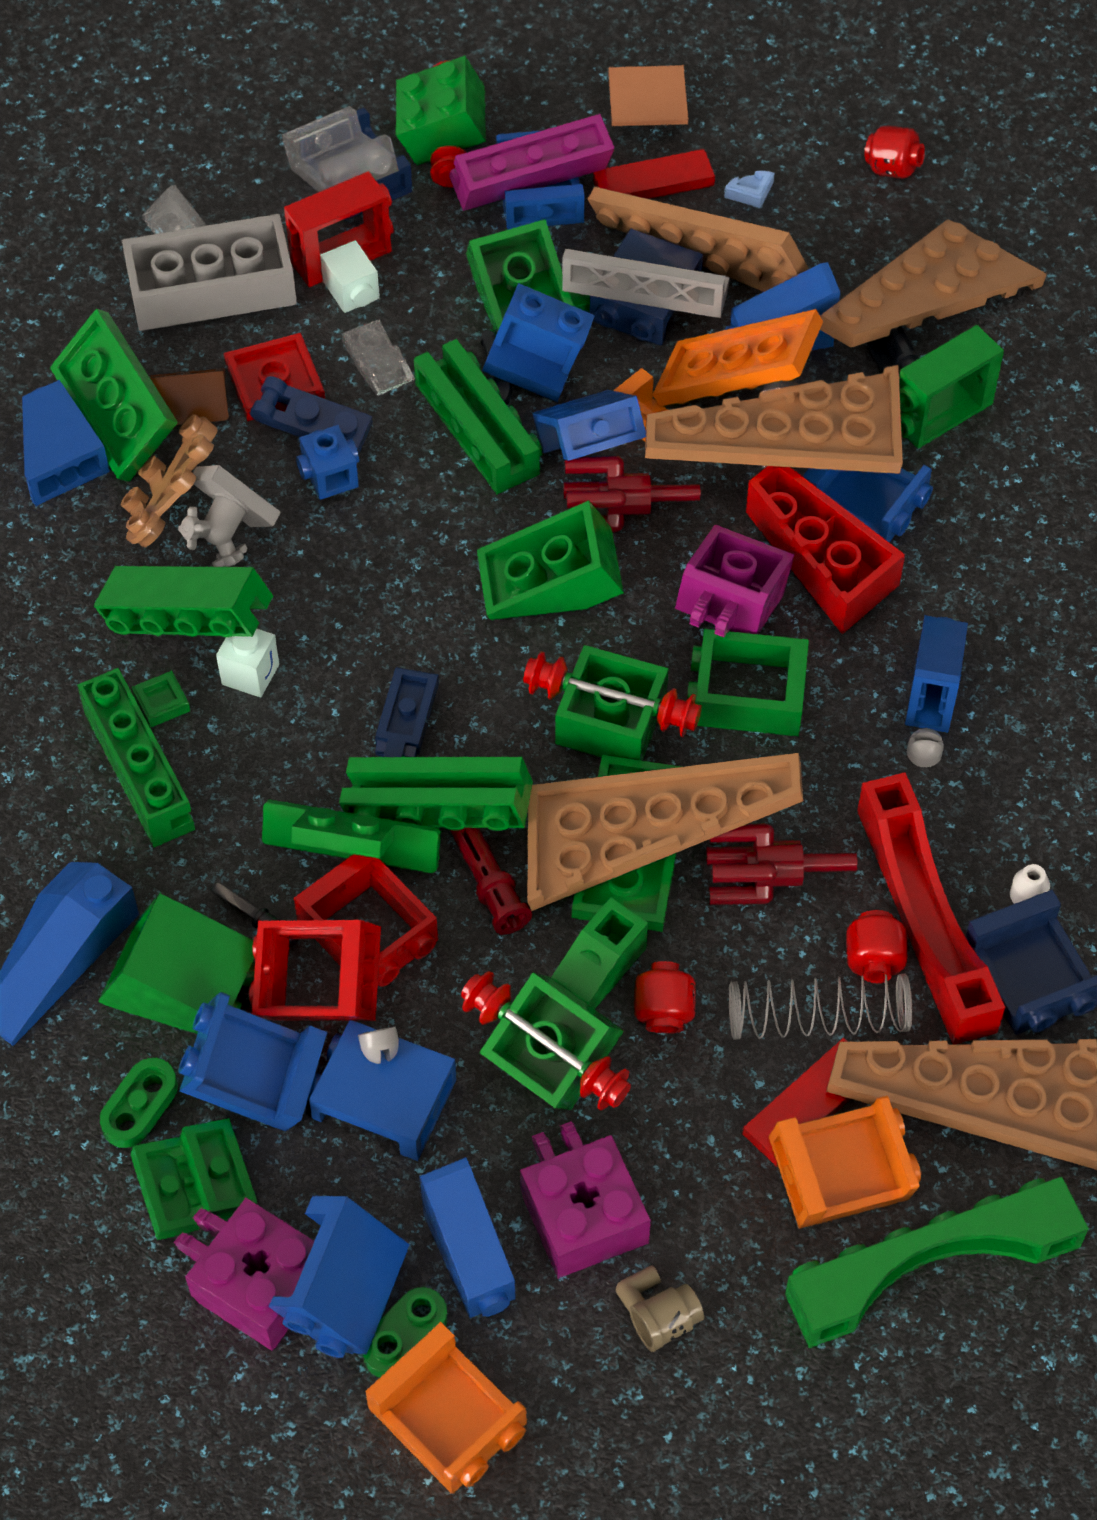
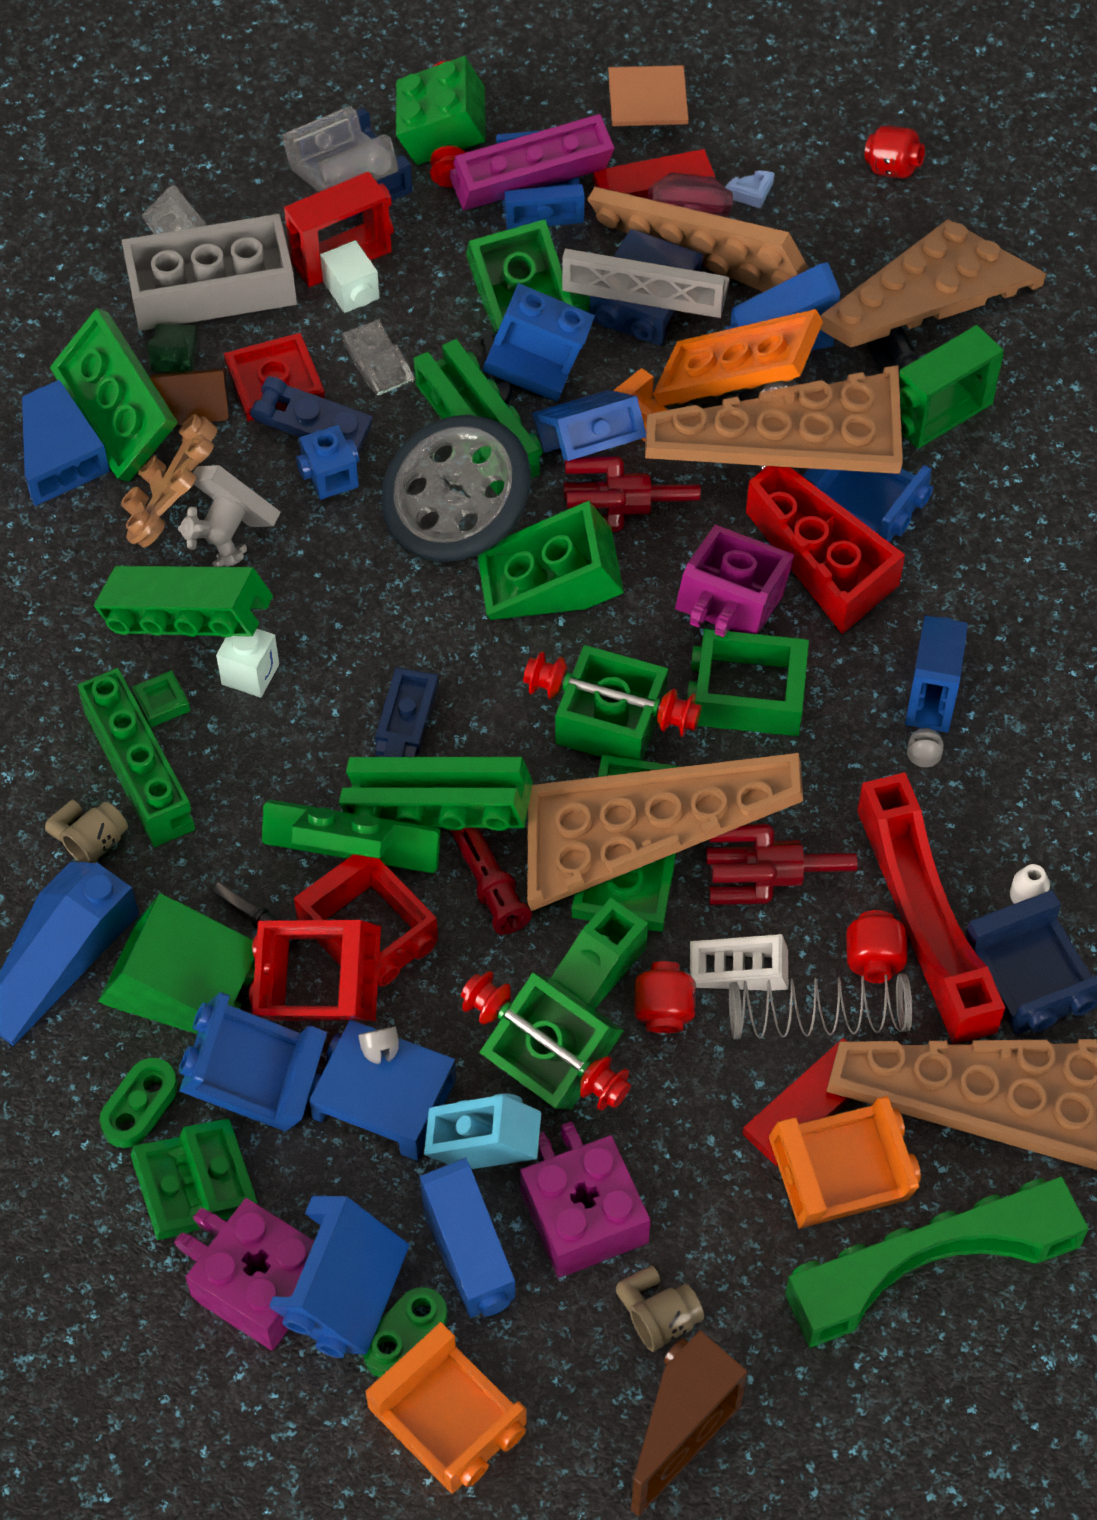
none -> dark tan piece [45,800,128,863]
none -> clear green bracket [147,324,198,373]
none -> wedge [381,415,531,562]
none -> medium azure brick [424,1094,541,1169]
none -> reddish brown slope [631,1330,747,1517]
none -> clear pink slope [648,172,733,216]
none -> white slope [690,934,788,991]

